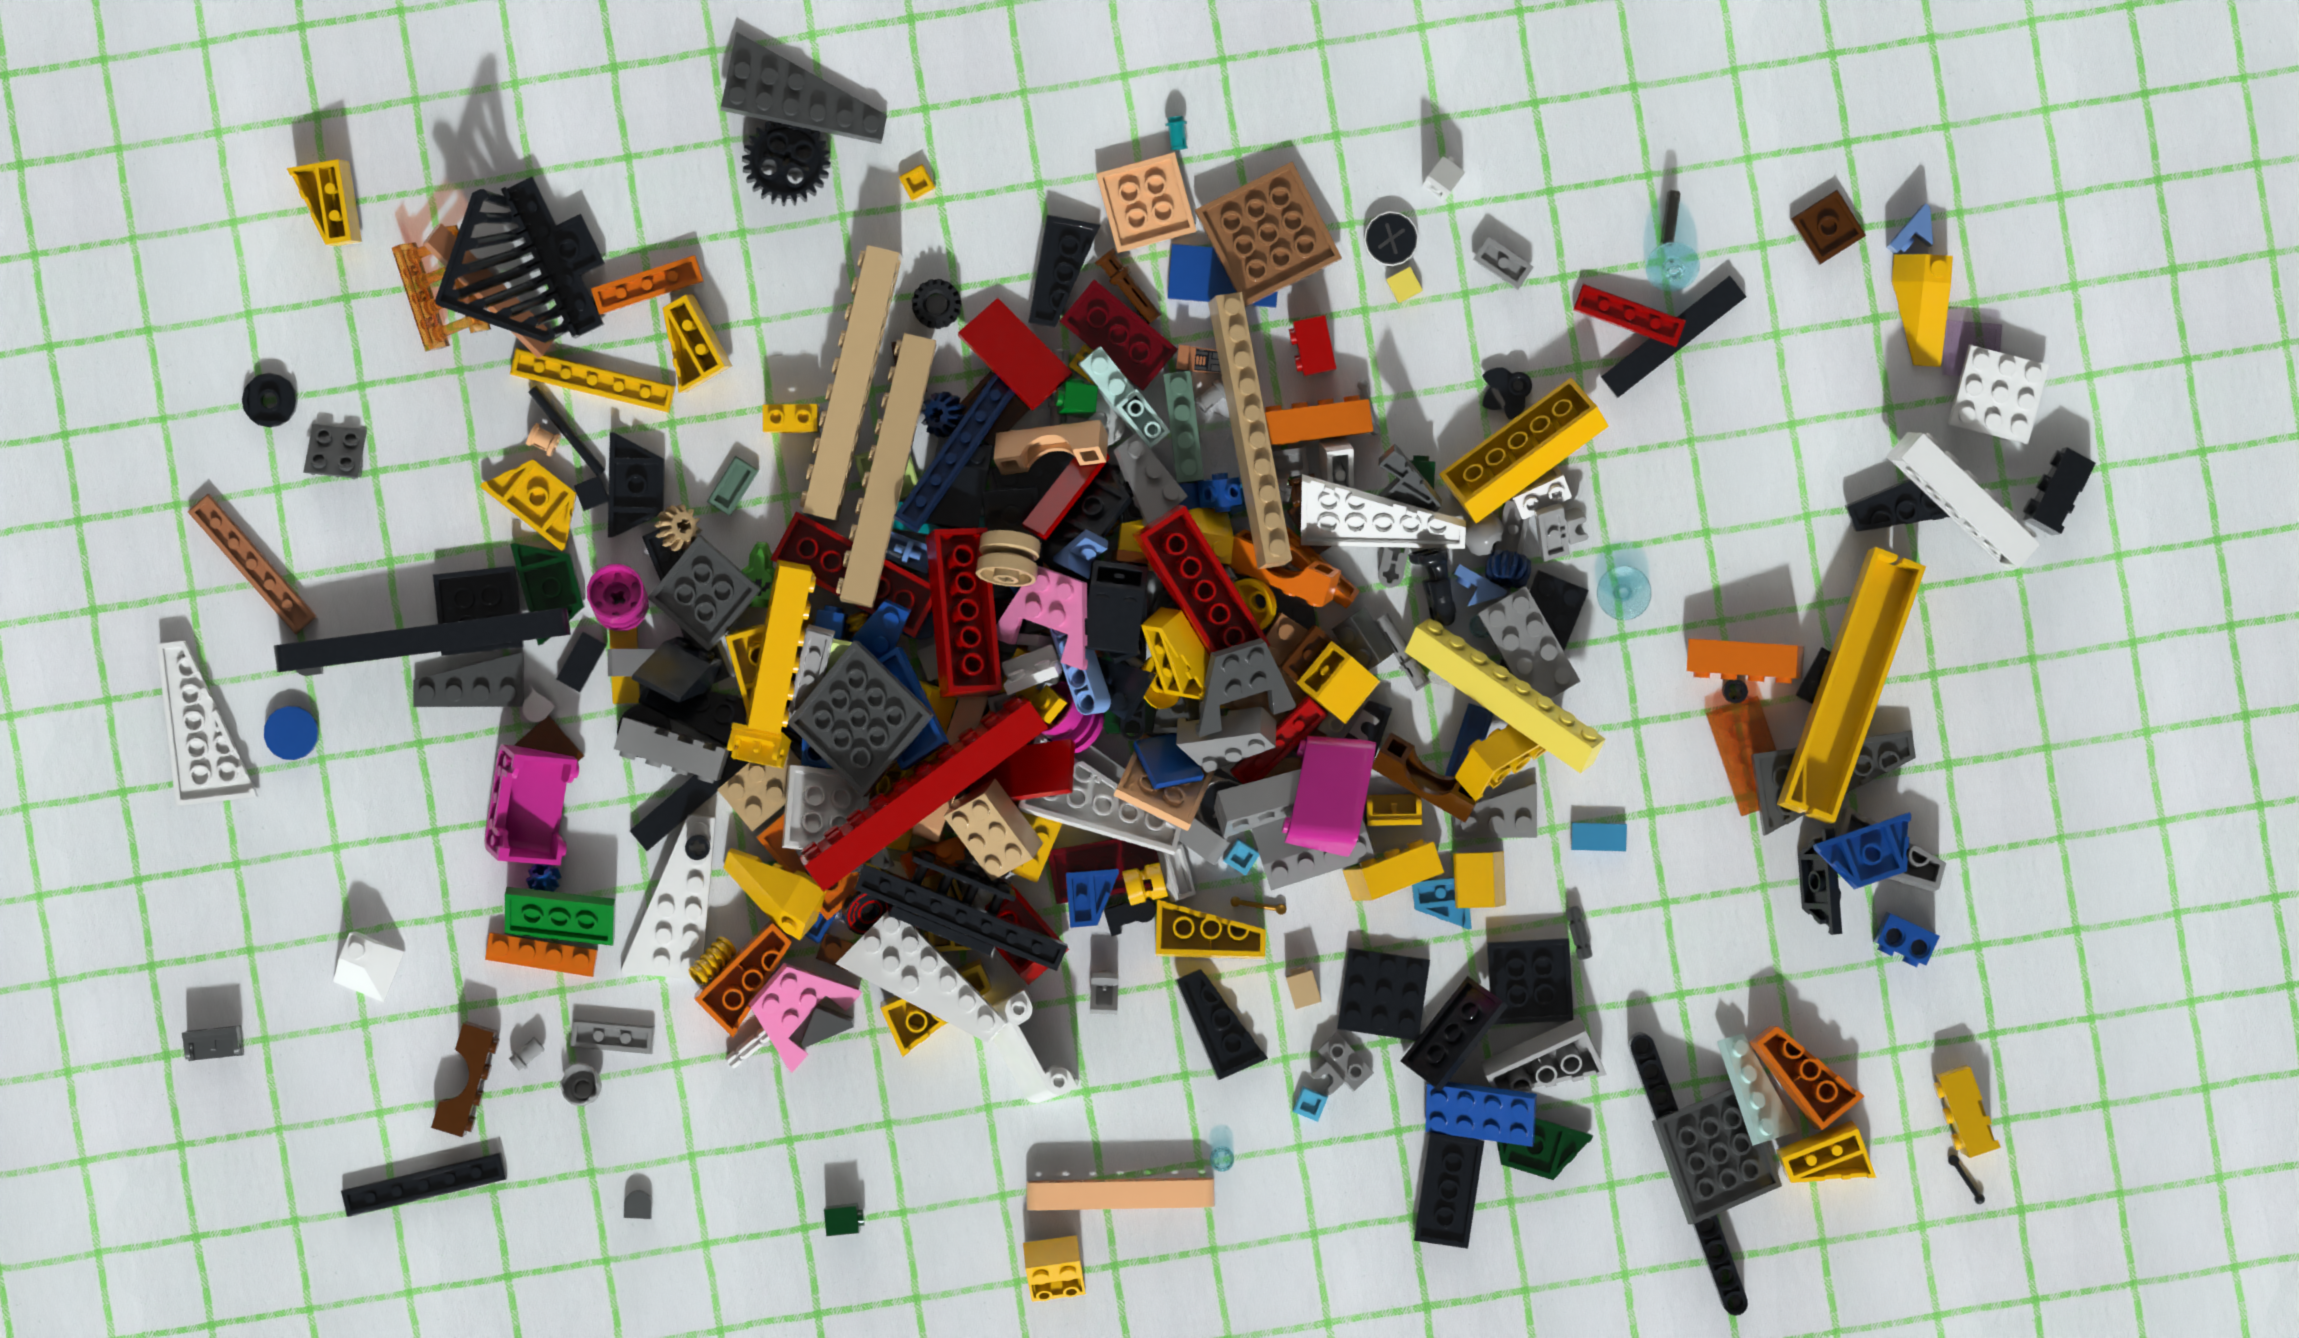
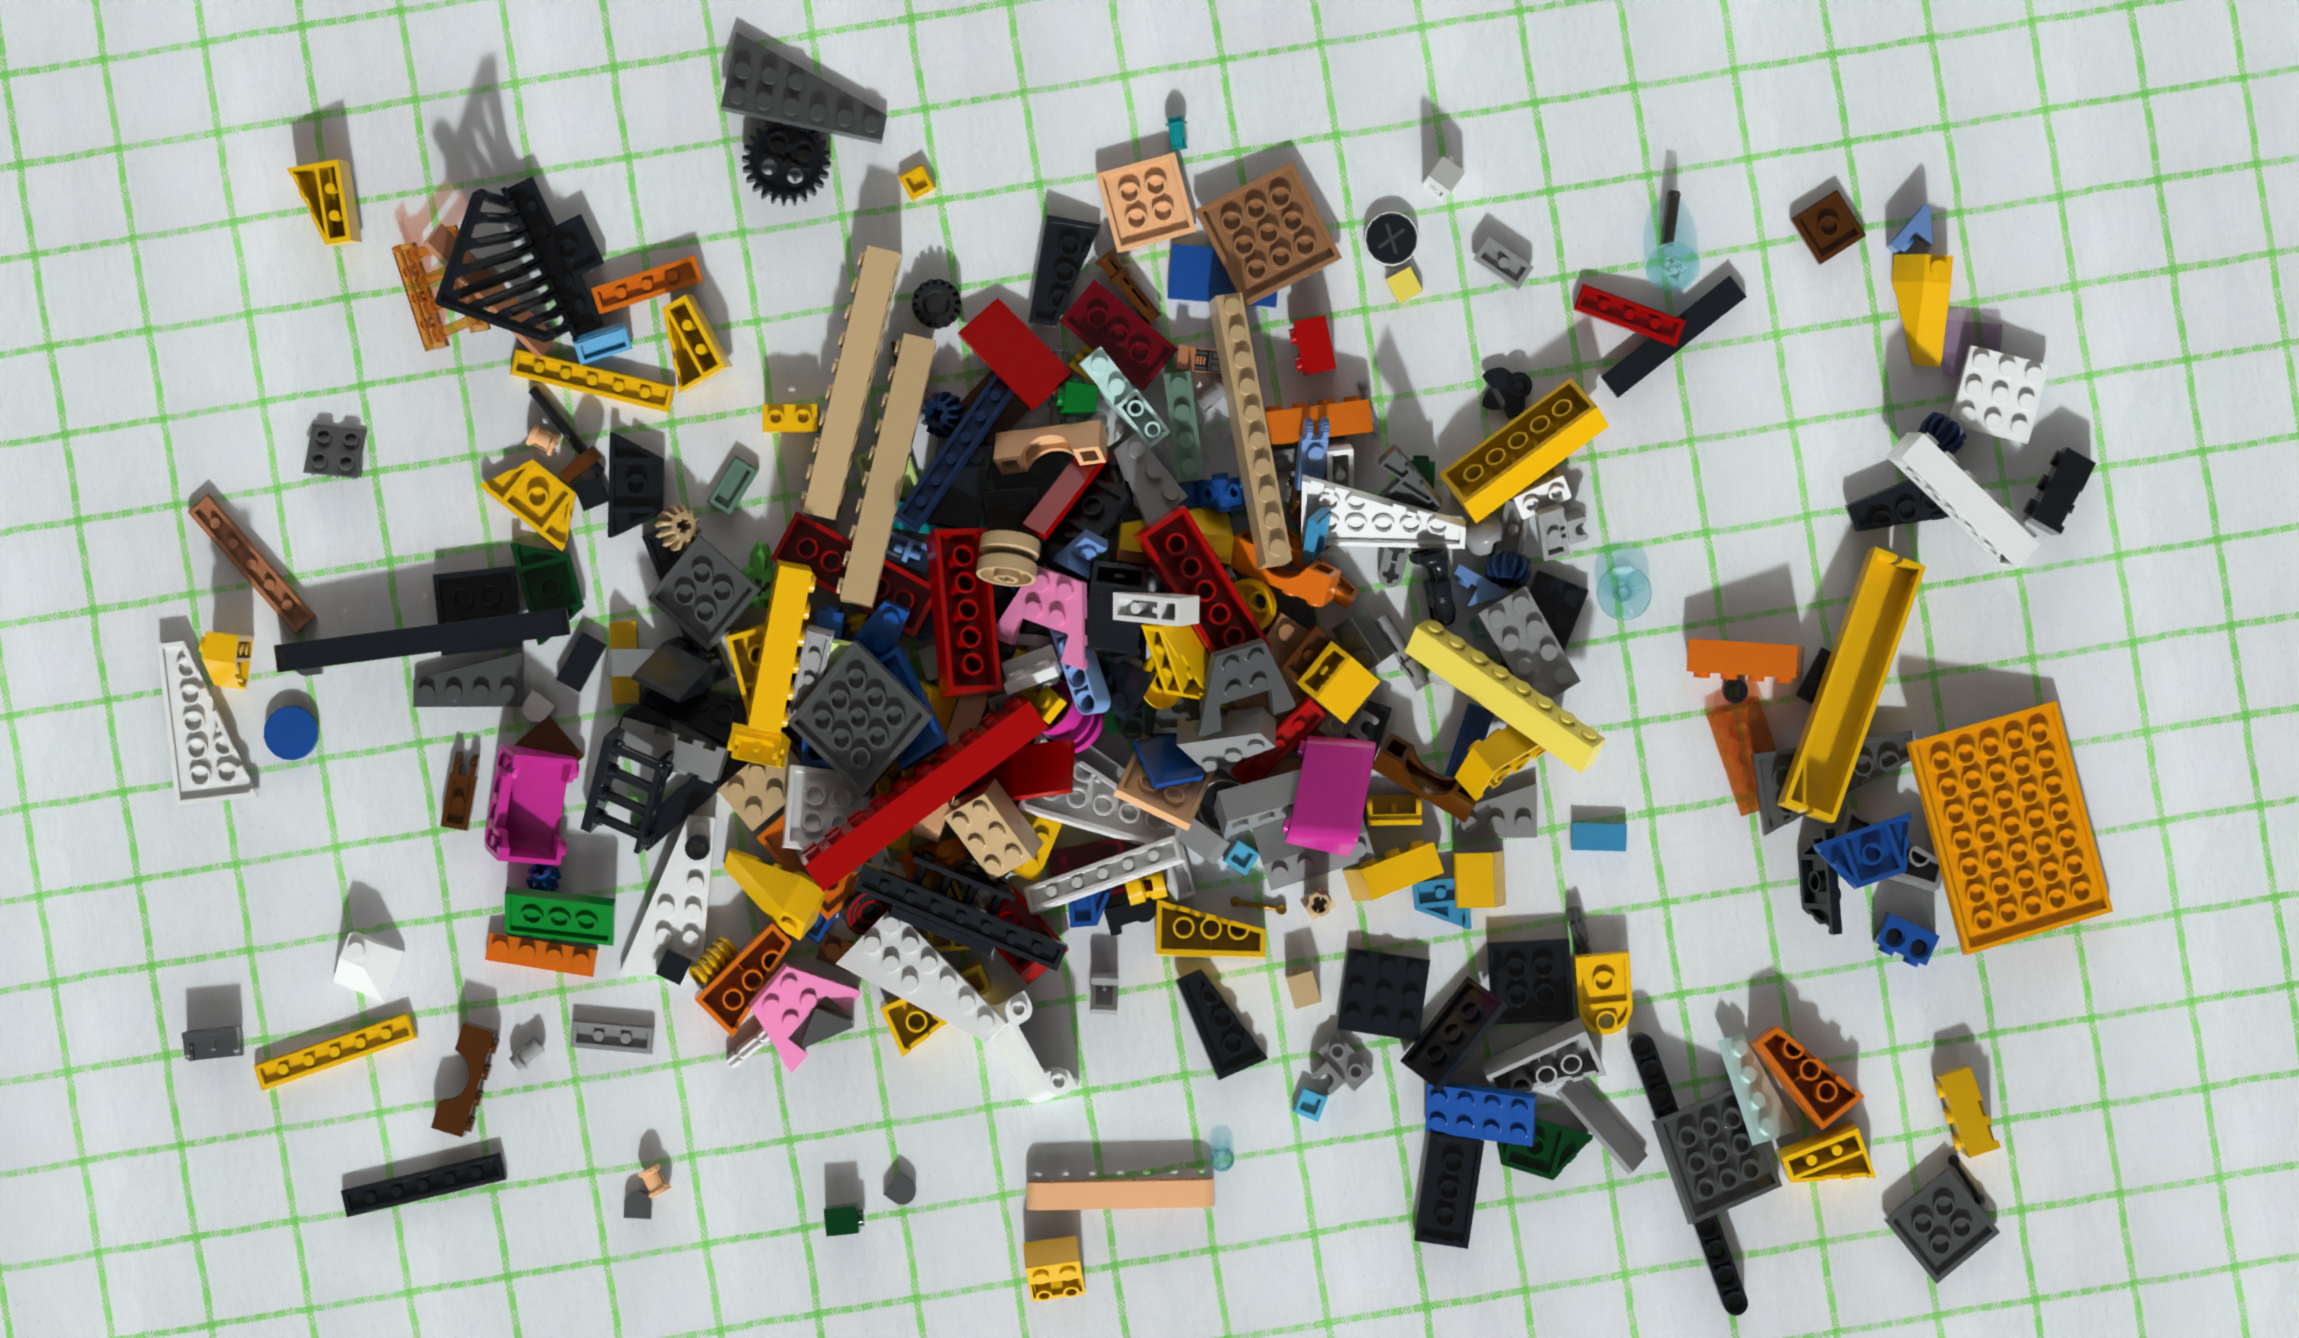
black tile [242,373,298,428] -> none
light grey hair [560,1062,602,1107] -> none
dark pink wheel [587,564,649,631] -> none
none -> yellow wedge [199,631,254,690]
none -> yellow tile [253,1012,418,1091]
none -> reddish brown hinge [440,751,480,831]
none -> reddish brown beam [558,446,603,485]
none -> dark azure tile [572,322,633,365]
none -> black fence [580,727,674,854]
none -> light nougat bush [637,1163,671,1198]
none -> black tile [655,948,692,985]
none -> dark grey tile [883,1171,916,1205]
none -> white tile [1023,834,1185,915]
none -> white slope [1113,592,1199,626]
none -> medium blue hinge [1294,417,1330,490]
none -> tan piece [1300,885,1336,920]
none -> dark azure tile [1301,506,1331,565]
none -> light grey tile [1556,1080,1648,1174]
none -> yellow tile [1574,950,1633,1035]
none -> dark grey plate [1884,1168,2000,1284]
none -> light orange plate [1906,701,2113,955]
none -> dark blue gear [1918,412,1967,455]

